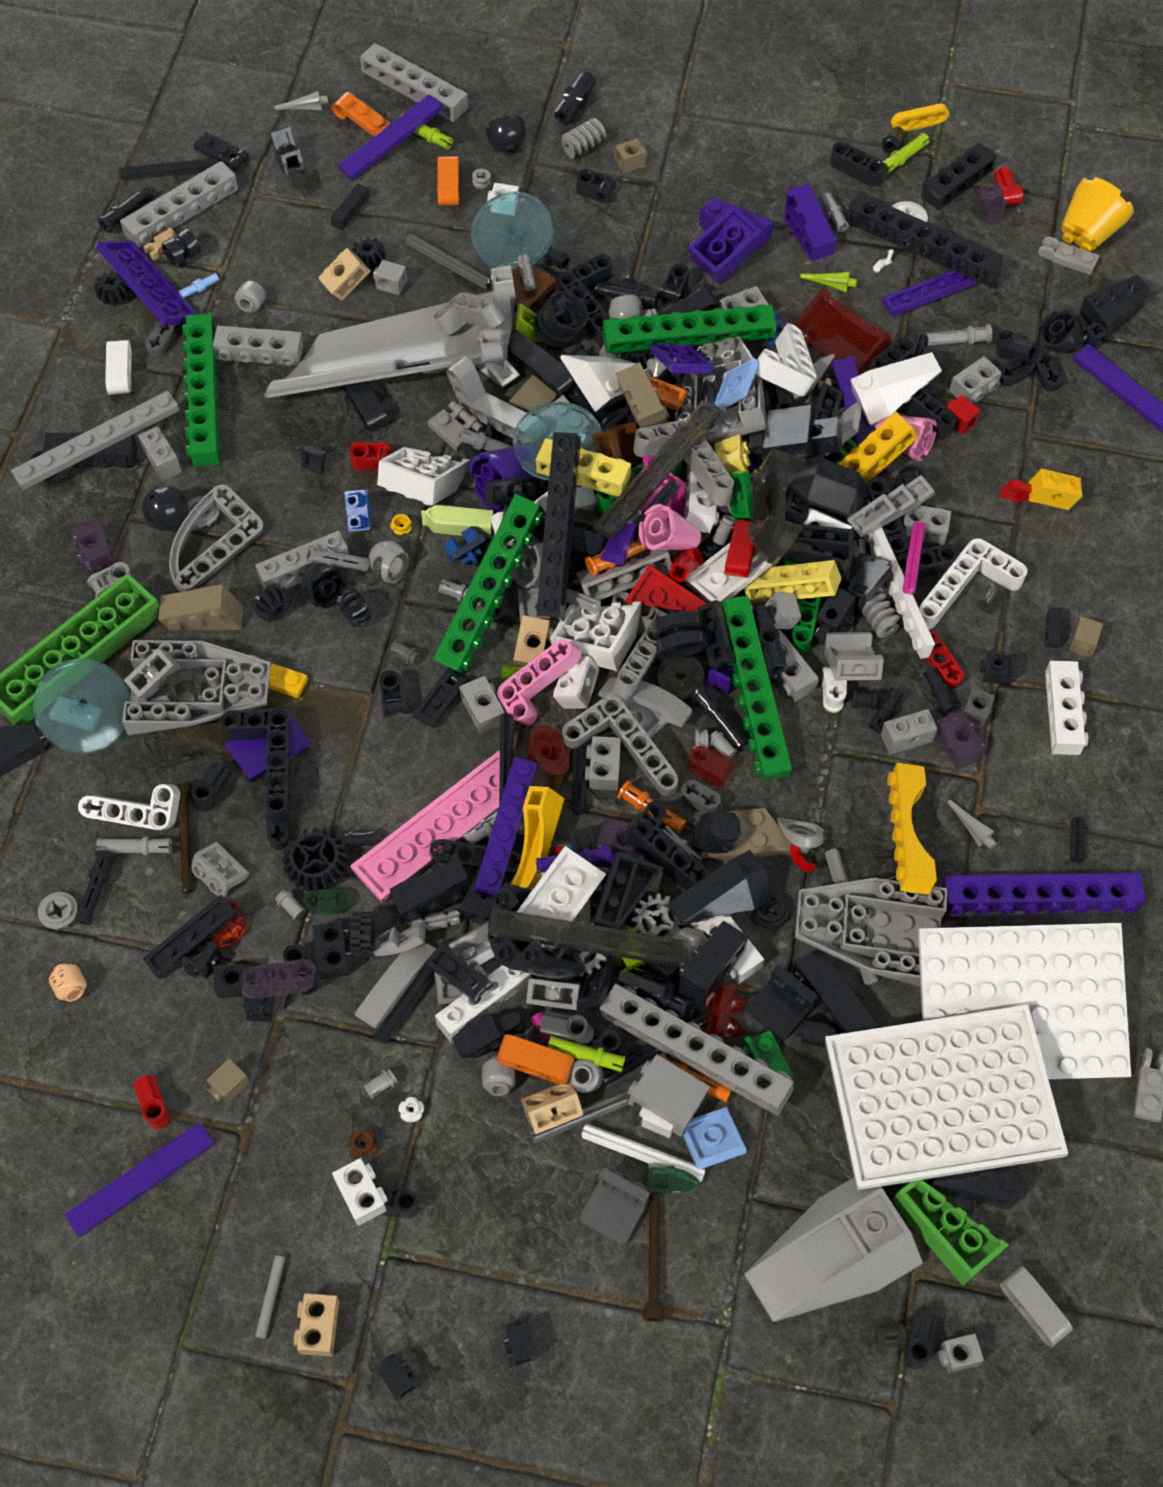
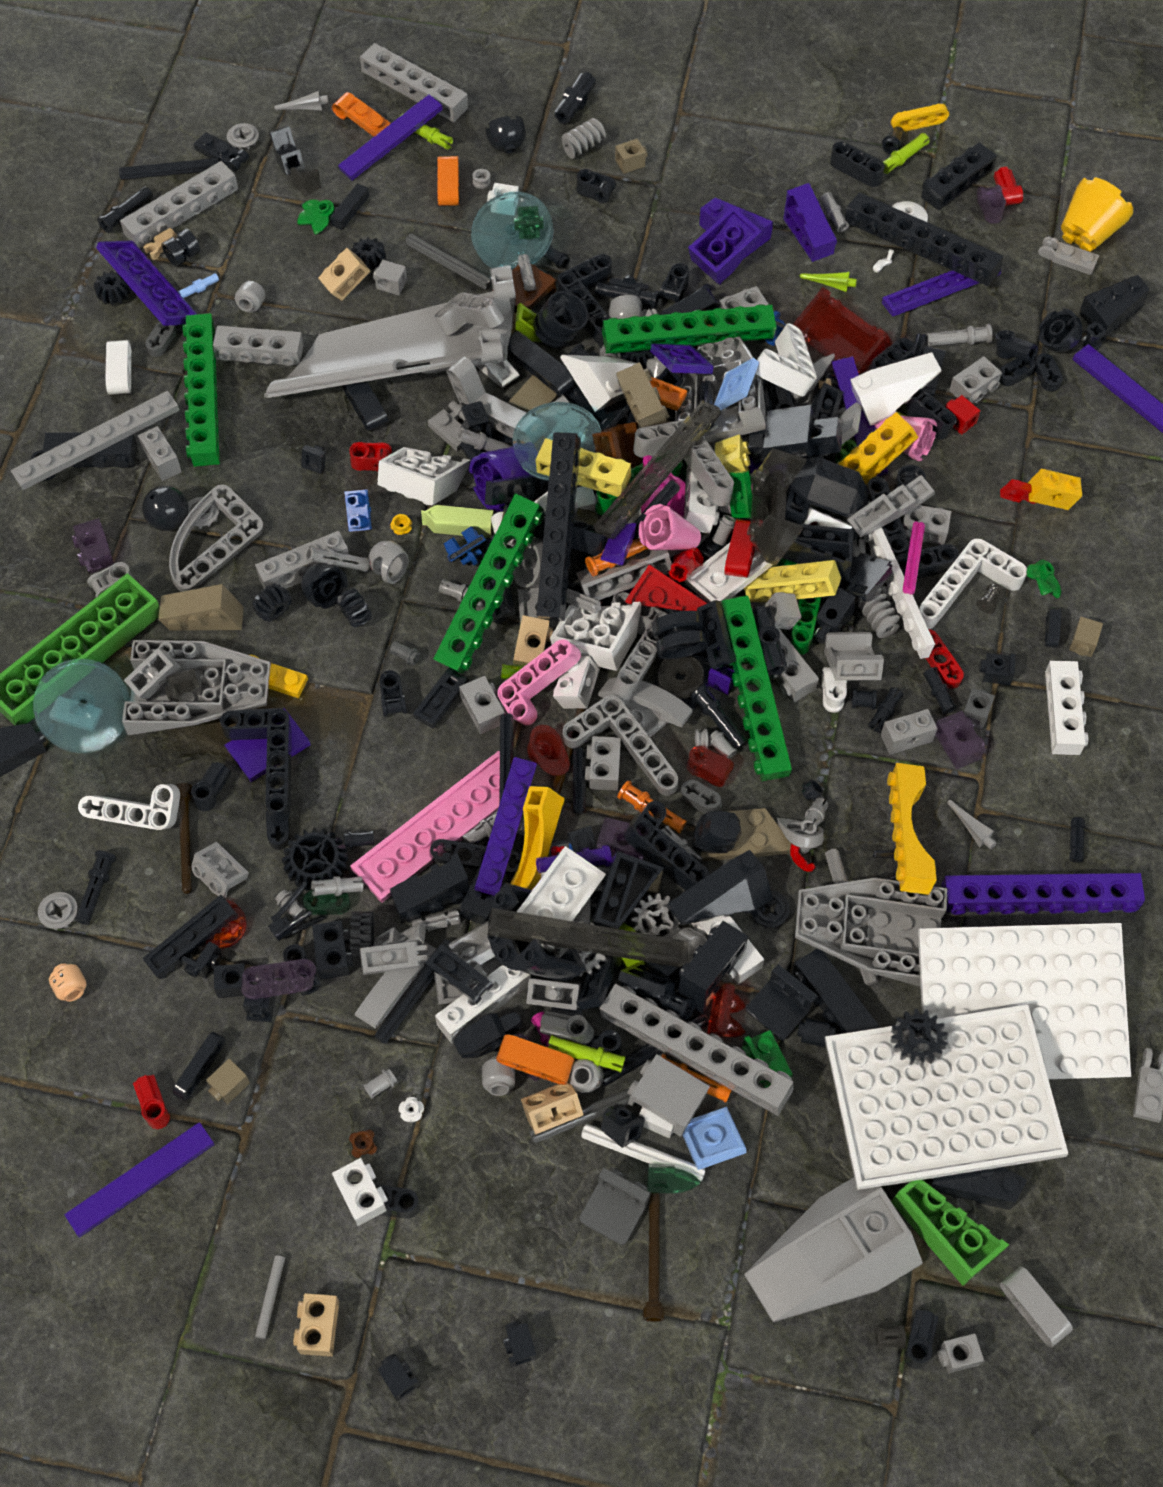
light grey pin [96,836,172,855] -> none
none -> black beam [173,1031,226,1101]
none -> light grey gear [227,123,259,150]
none -> black plant [268,882,325,941]
none -> green plate [297,199,335,235]
none -> light grey pin [311,876,363,896]
none -> light grey hinge [360,941,430,975]
none -> black bracket [460,401,489,433]
none -> clear green brick [514,206,544,240]
none -> black brick [600,1105,645,1148]
none -> light grey pin [801,798,828,834]
none -> black plate [802,779,824,801]
none -> black gear [890,1009,948,1067]
none -> green plate [1026,560,1061,599]

